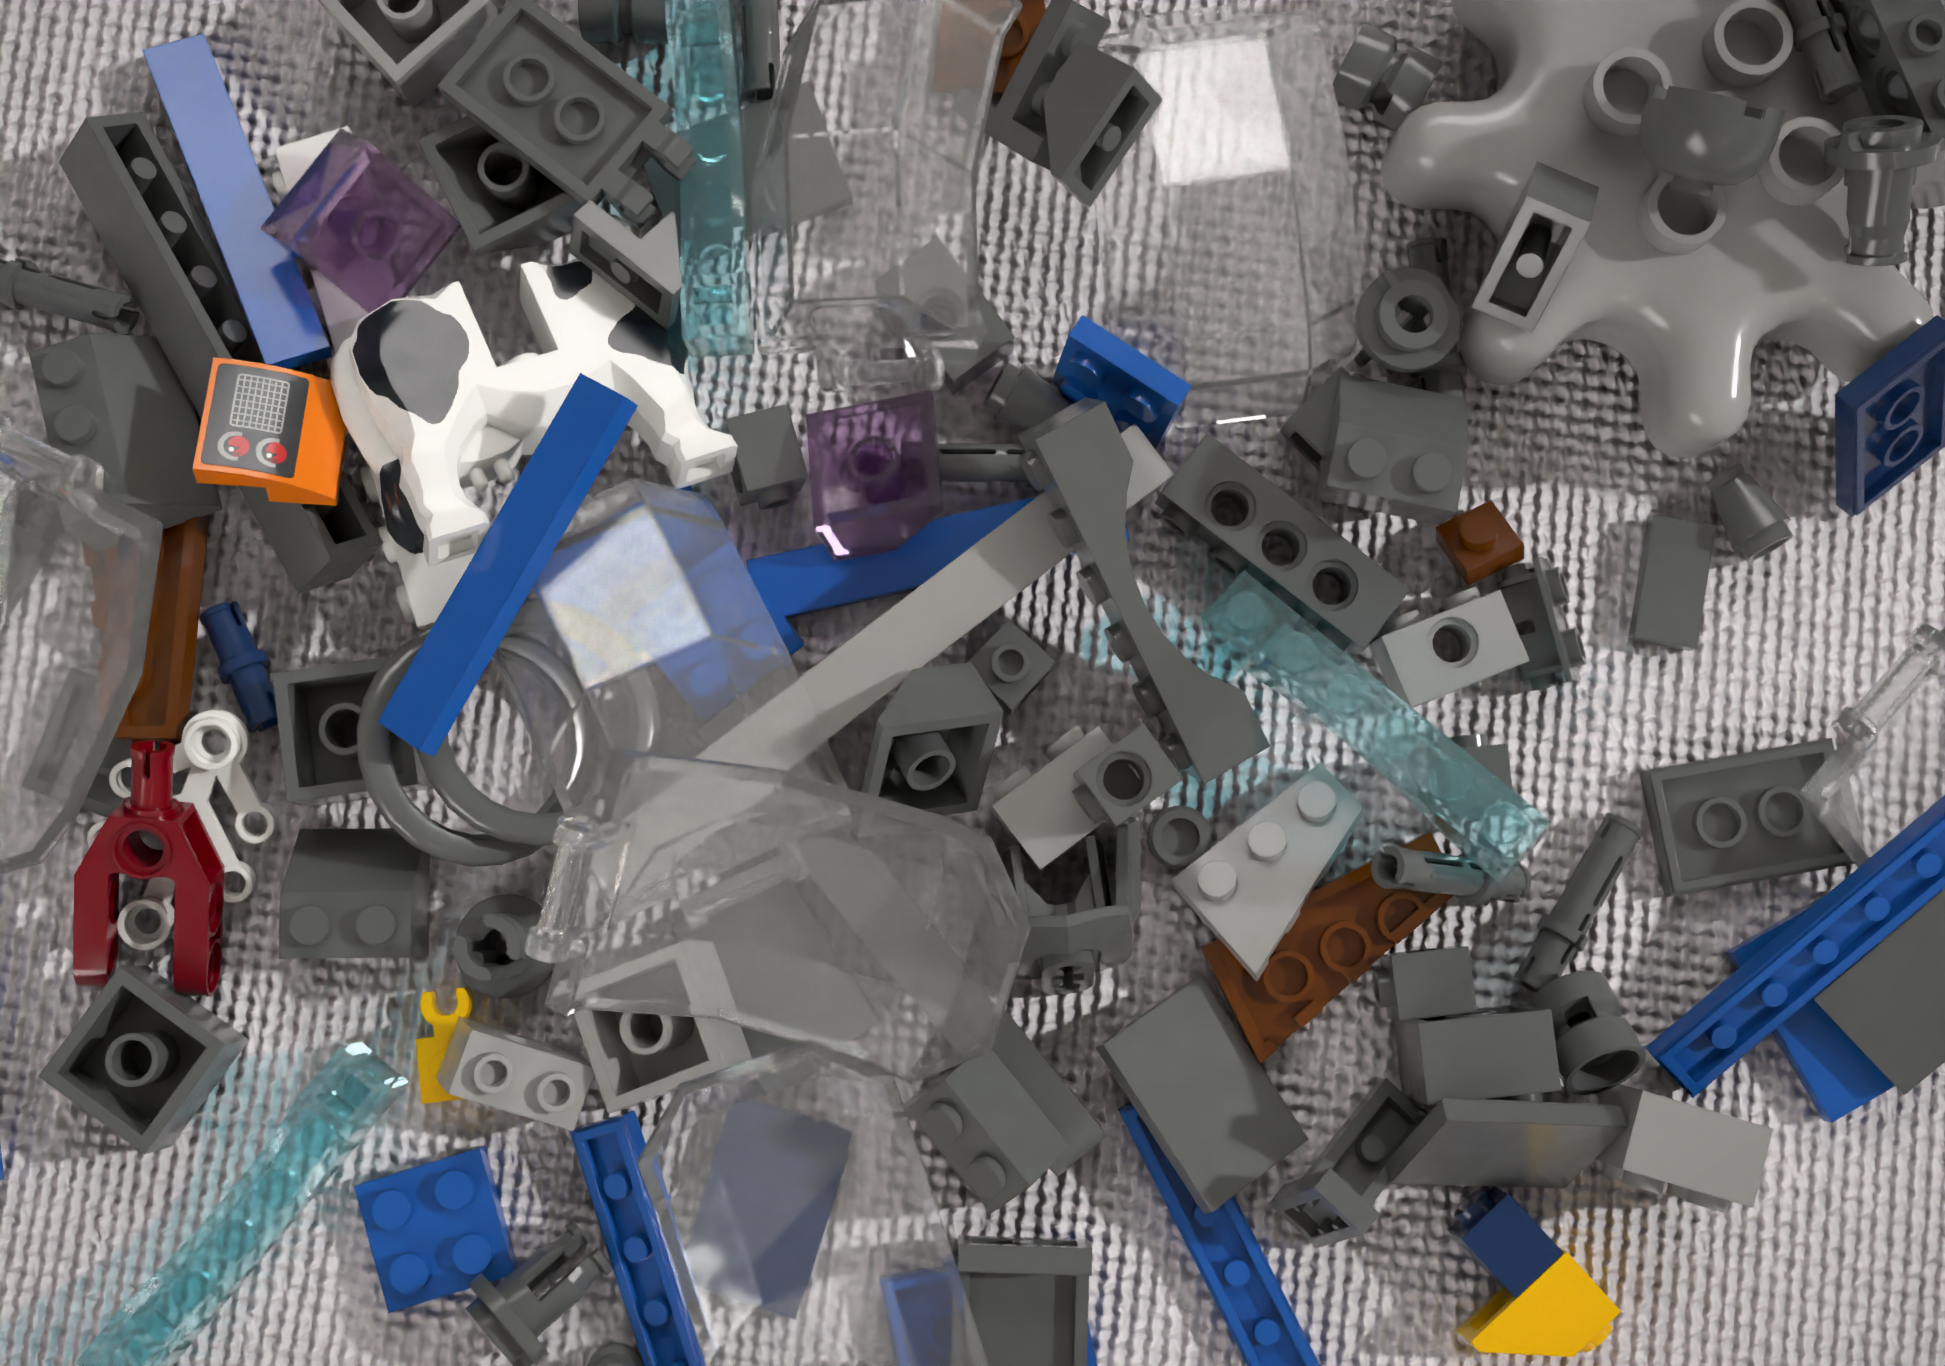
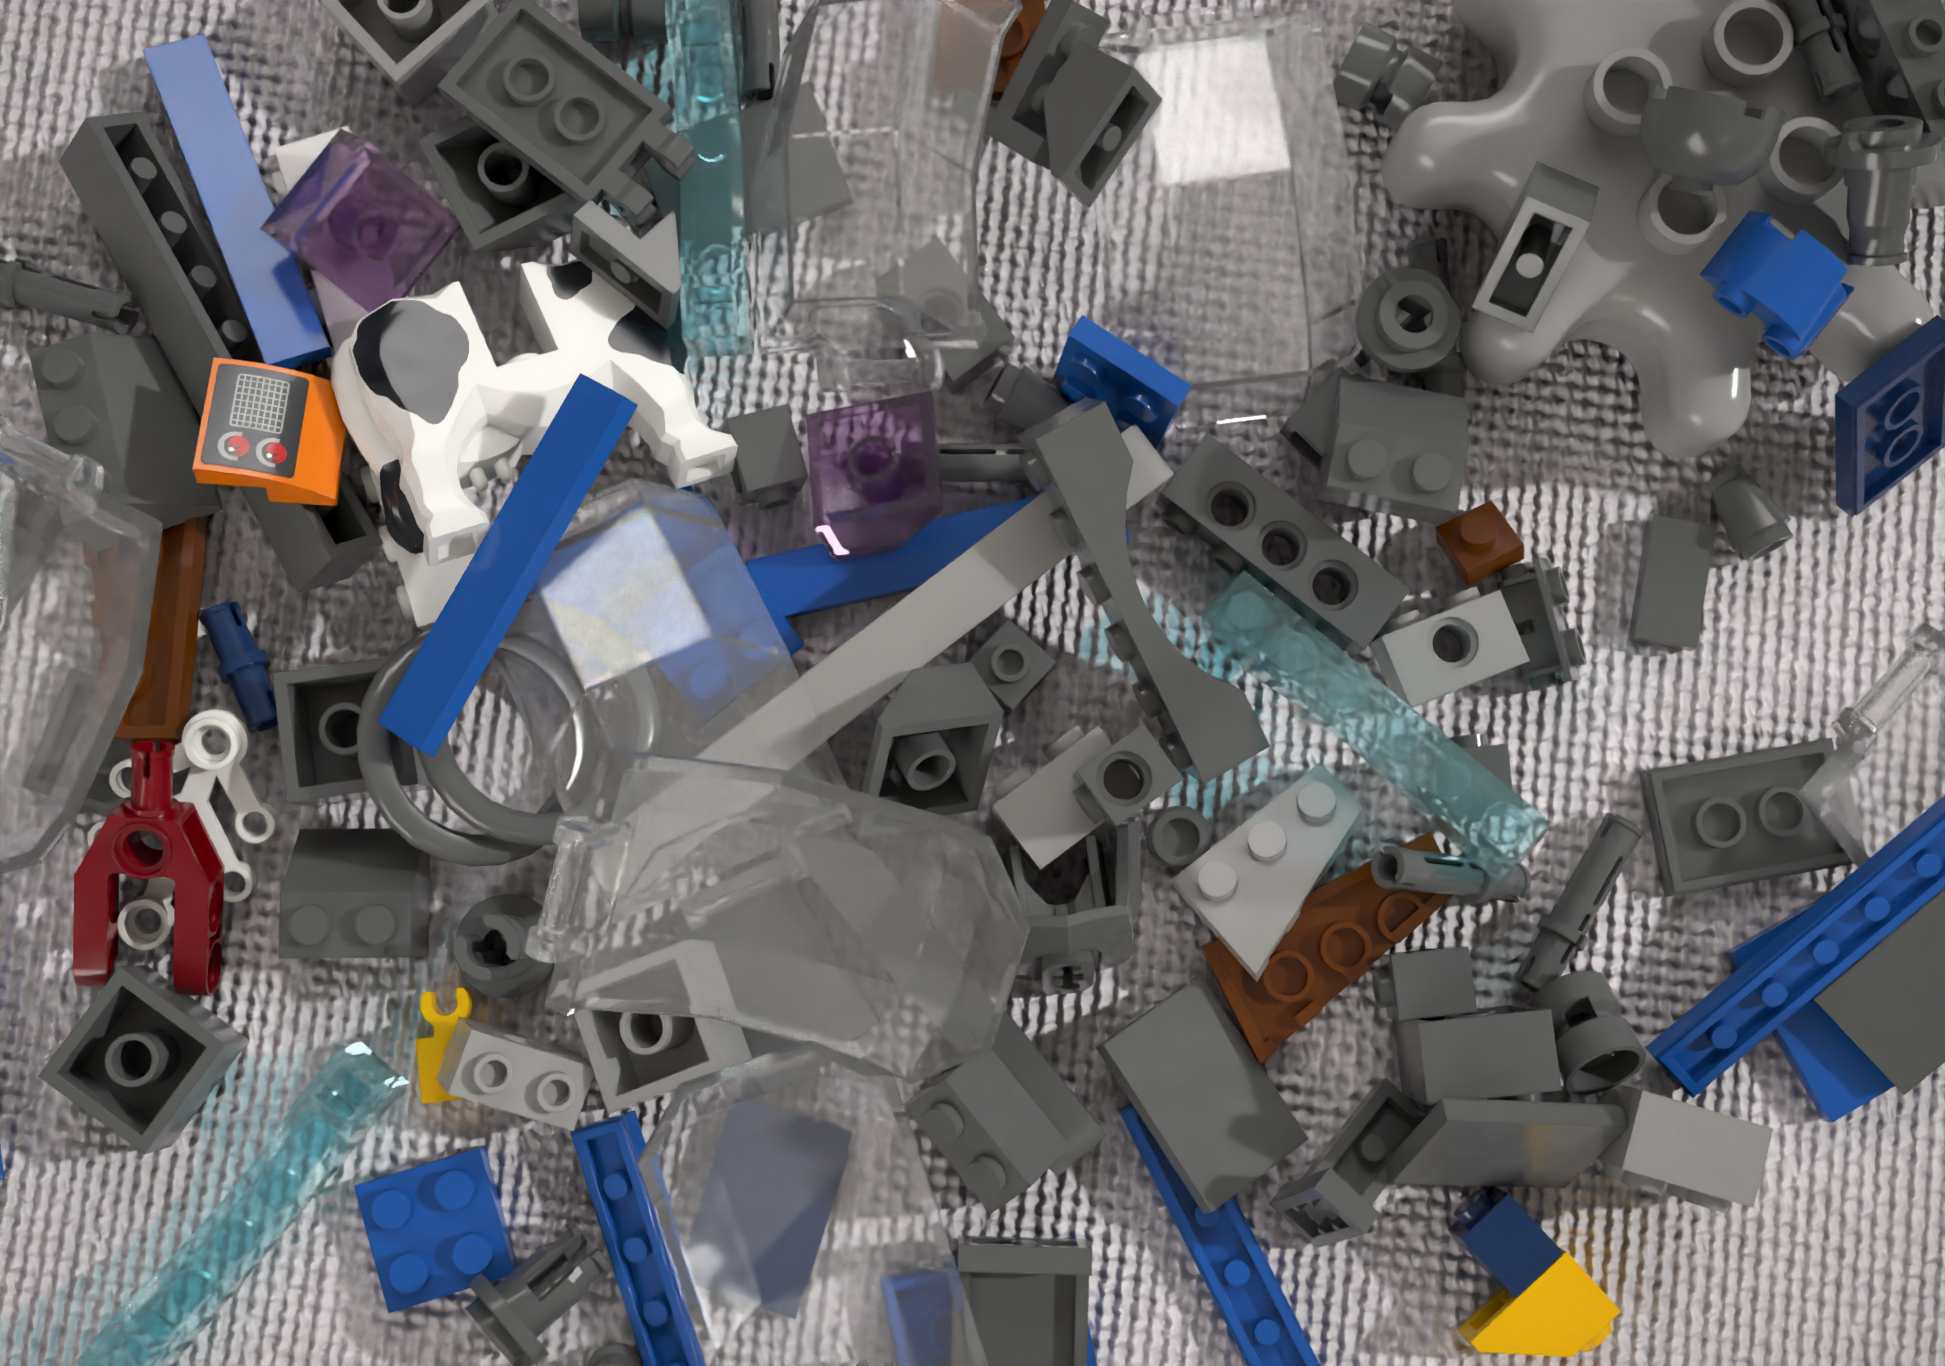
none -> blue cylinder [1699,210,1854,360]

